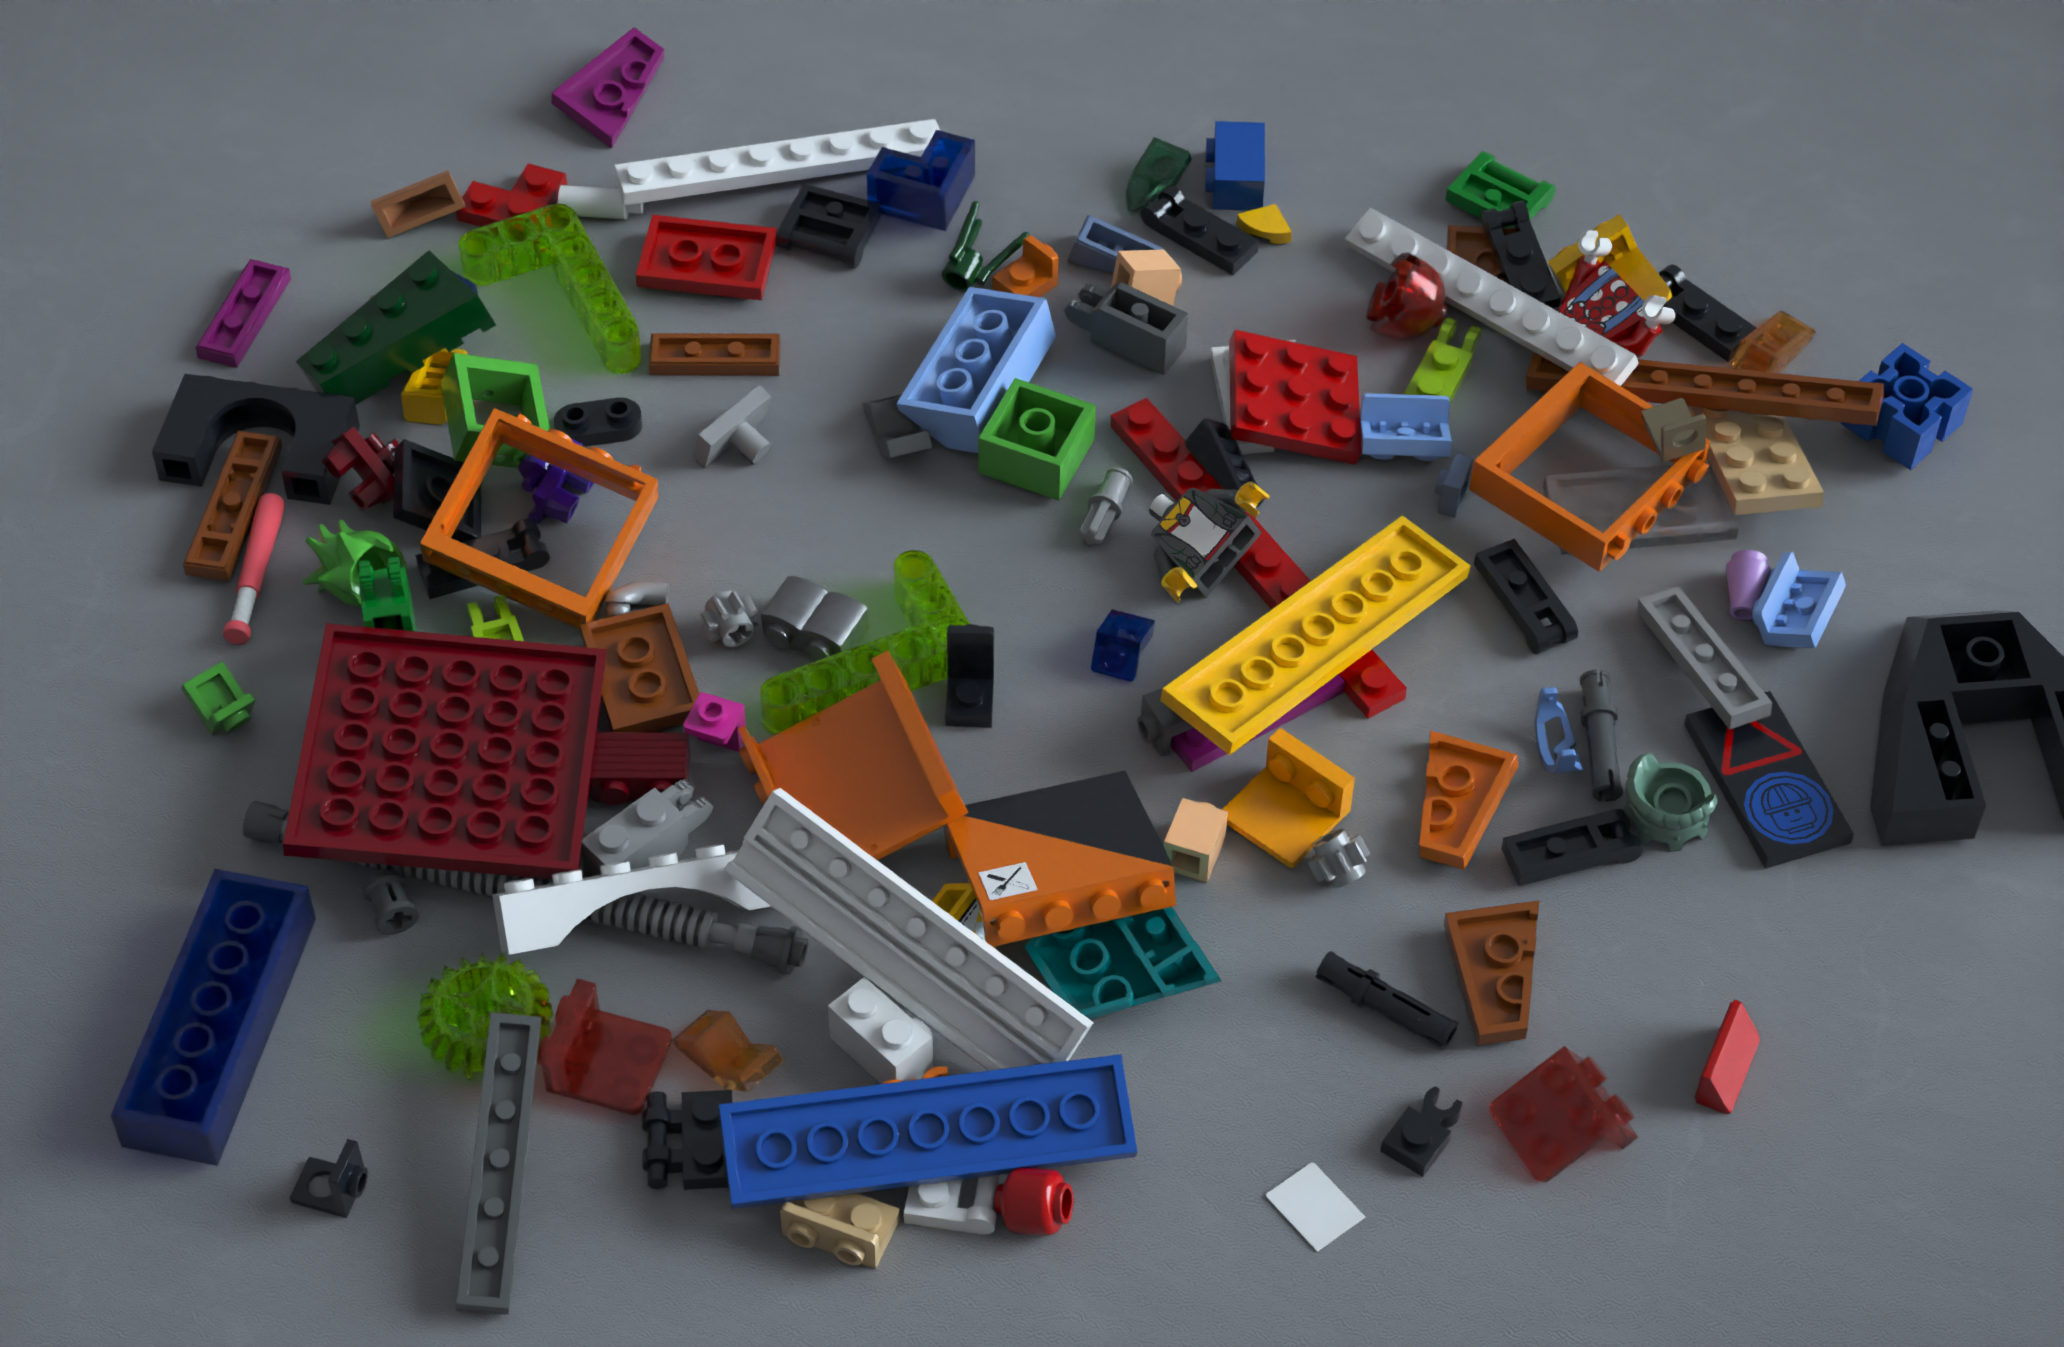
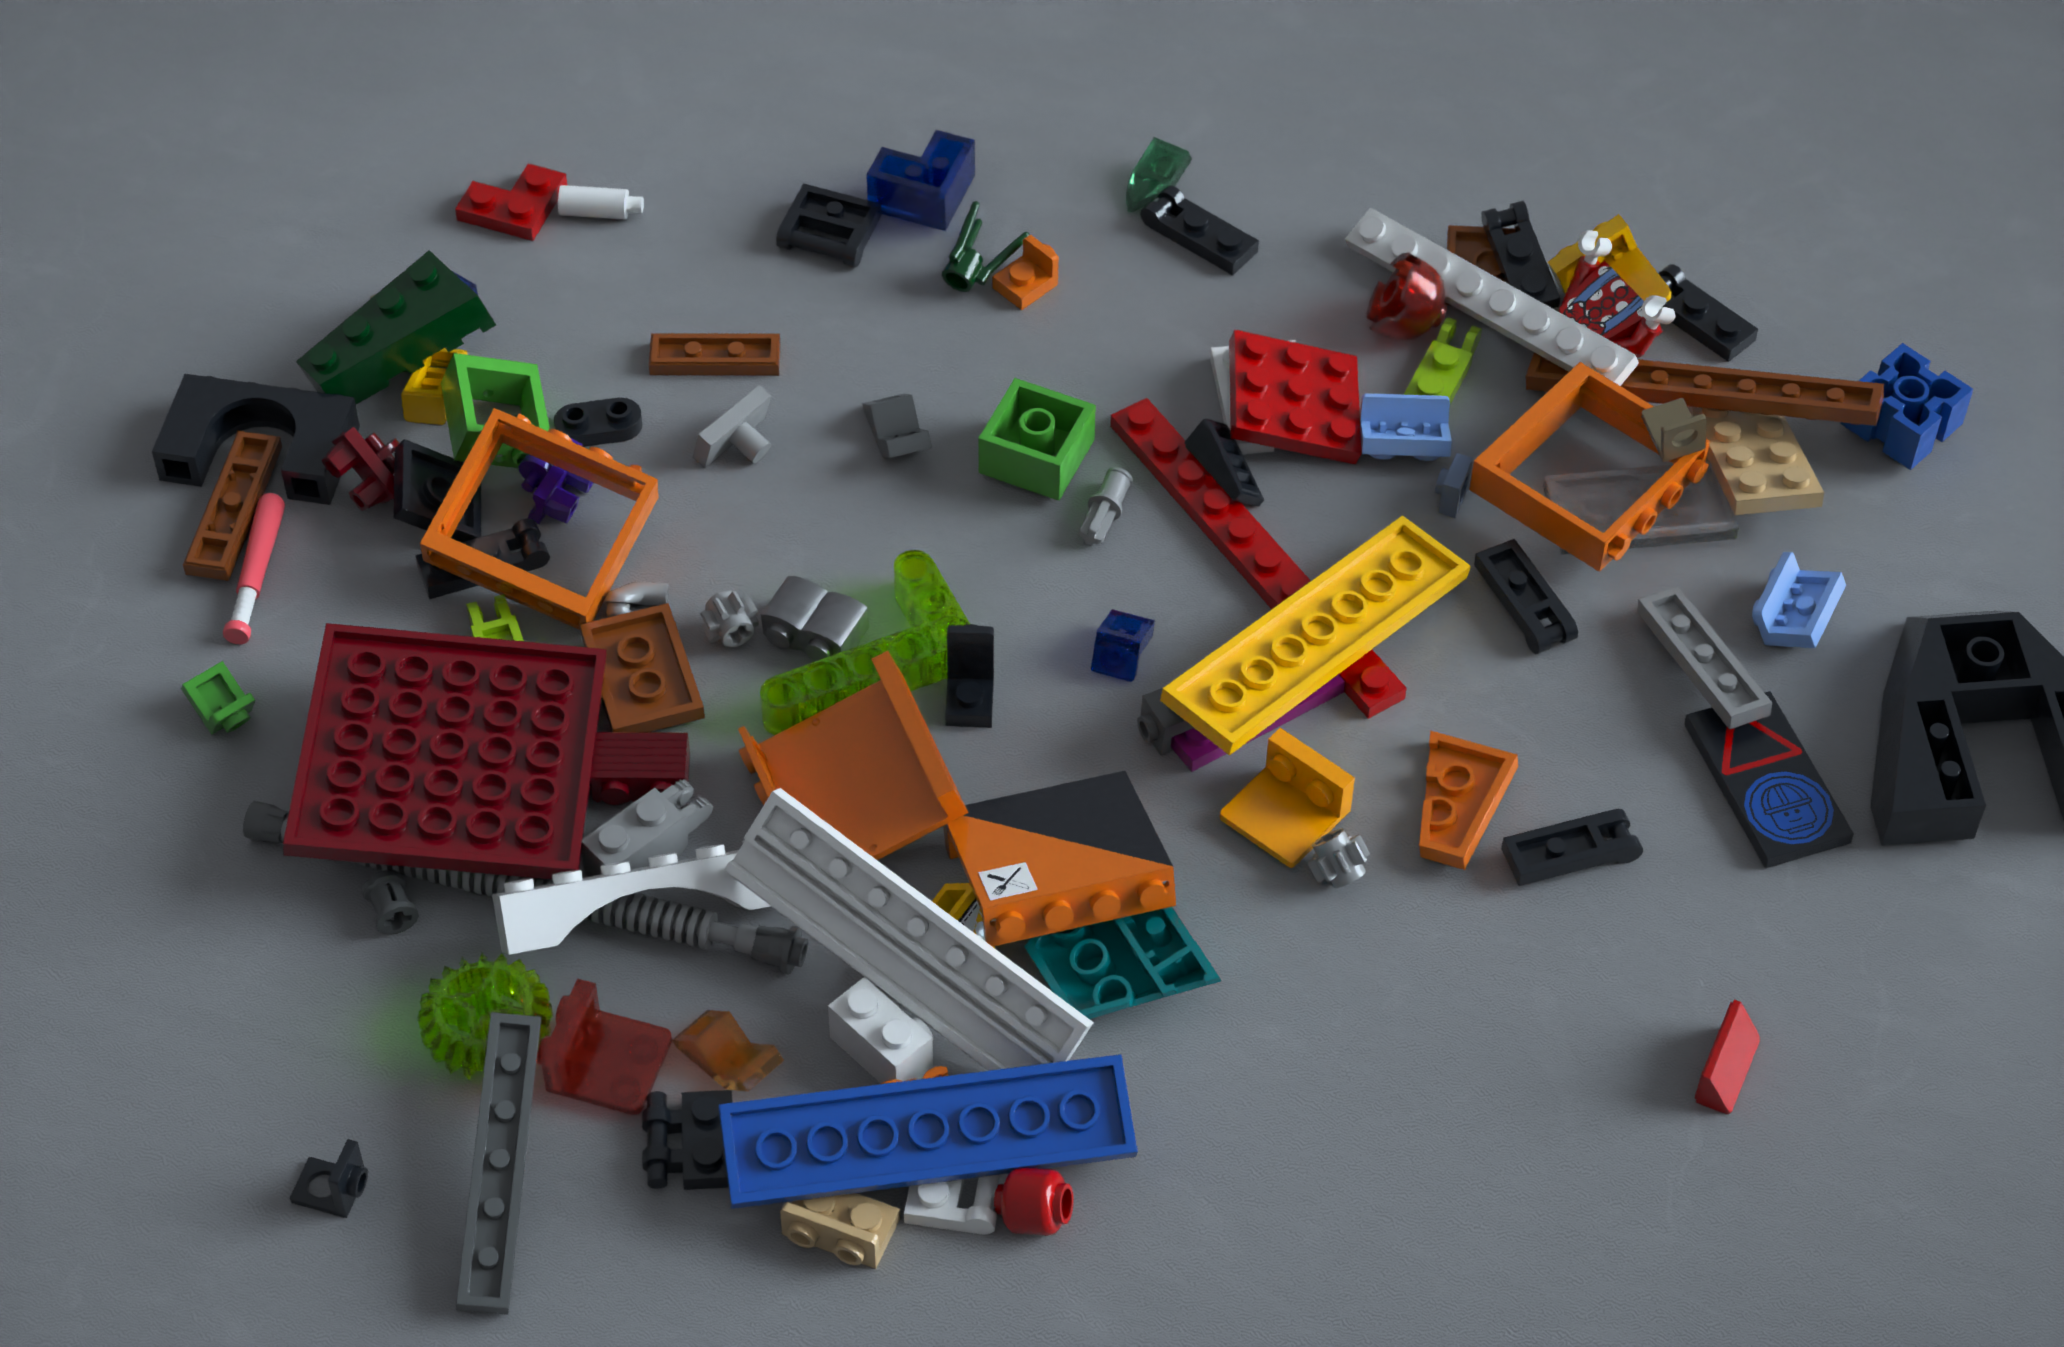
clear blue brick [110,869,316,1166] -> none
magenta tile [195,259,291,368] -> none
bright green hair [302,519,409,608] -> none
green hinge [359,557,417,631] -> none
nougat slope [370,170,465,238] -> none
clear neon green beam [458,204,642,374] -> none
magenta wing [551,27,664,148] -> none
white plate [614,119,947,205] -> none
red plate [635,214,777,301] -> none
dark pink bracket [684,692,746,752] -> none
light blue slope [896,287,1056,453] -> none
dark grey hinge [1063,282,1188,375] -> none
sand blue slope [1067,215,1164,273] -> none
light nougat brick [1111,249,1182,306] -> none
torso [1149,482,1270,603] -> none
light nougat brick [1163,798,1228,883] -> none
blue brick [1205,121,1265,211] -> none
yellow tile [1236,204,1292,244] -> none
white sticker [1266,1162,1366,1252] -> none
black pin [1315,951,1459,1050] -> none
black plate [1380,1086,1462,1177] -> none
dark orange wing [1444,900,1540,1046] -> none
green plate [1445,151,1556,228] -> none
clear red bracket [1490,1046,1639,1182] -> none
medium blue helmet [1535,687,1584,773] -> none
dark grey pin [1580,670,1623,802] -> none
sand green hair [1623,752,1718,852] -> none
lavender cone [1726,550,1771,621] -> none
clear orange slope [1731,310,1816,373] -> none

